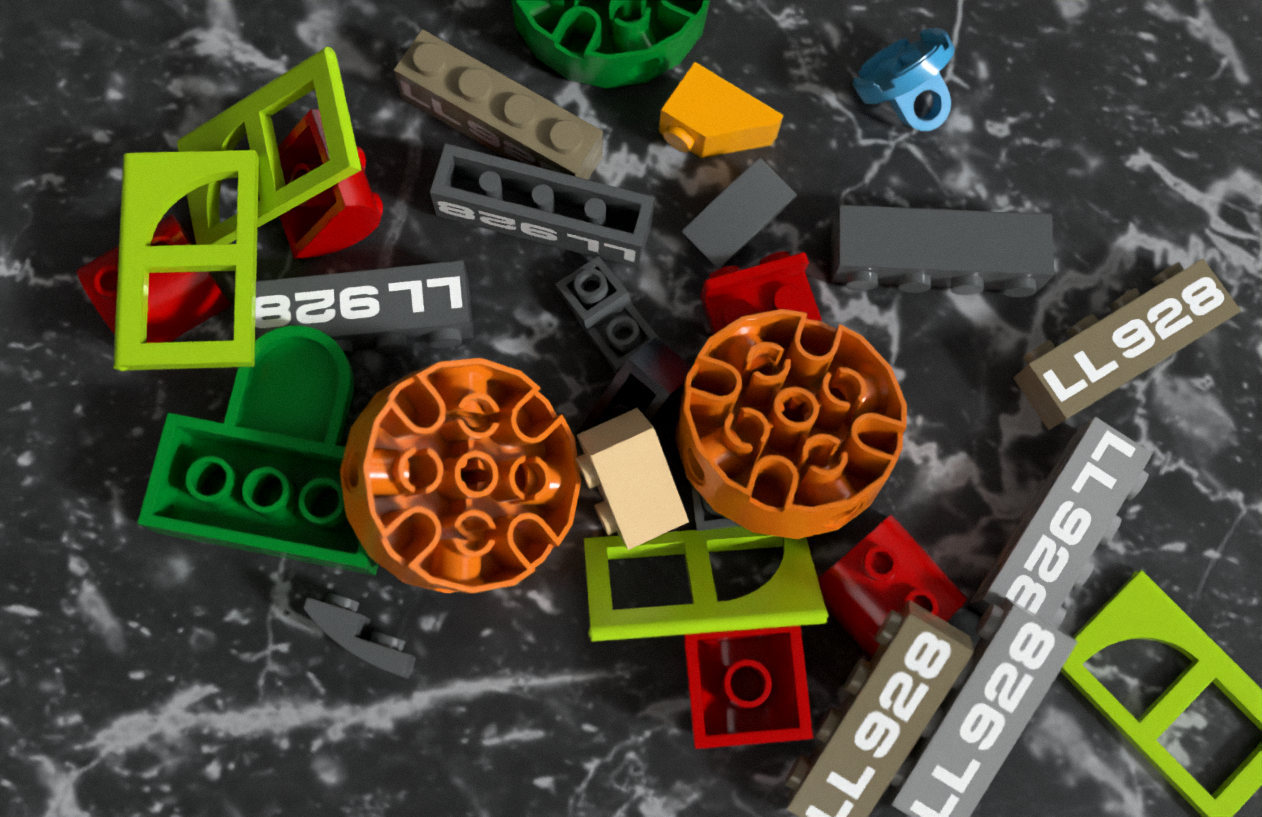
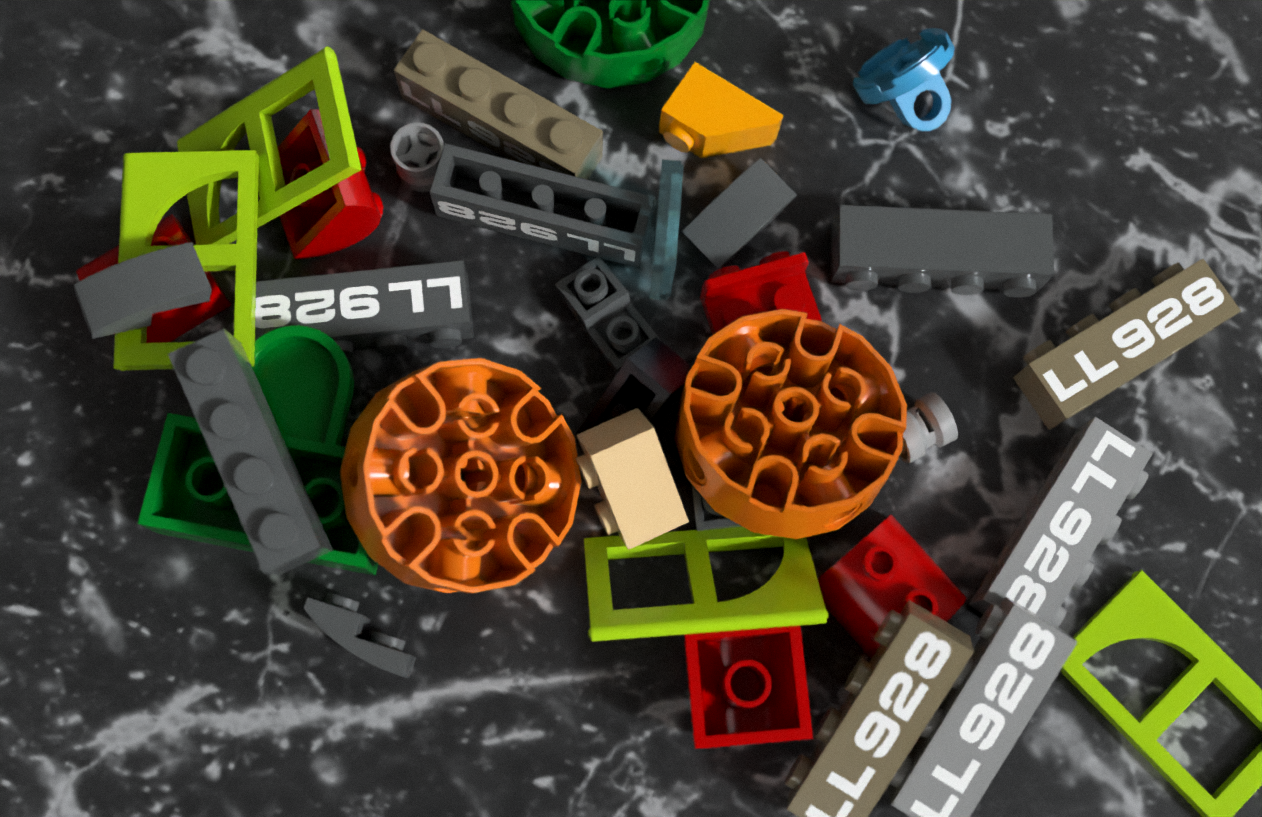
none -> dark grey slope [74,242,212,339]
none -> dark grey brick [168,329,333,575]
none -> light grey wheel [390,122,444,192]
none -> clear light blue tile [649,159,684,300]
none -> light grey wheel [899,392,958,464]

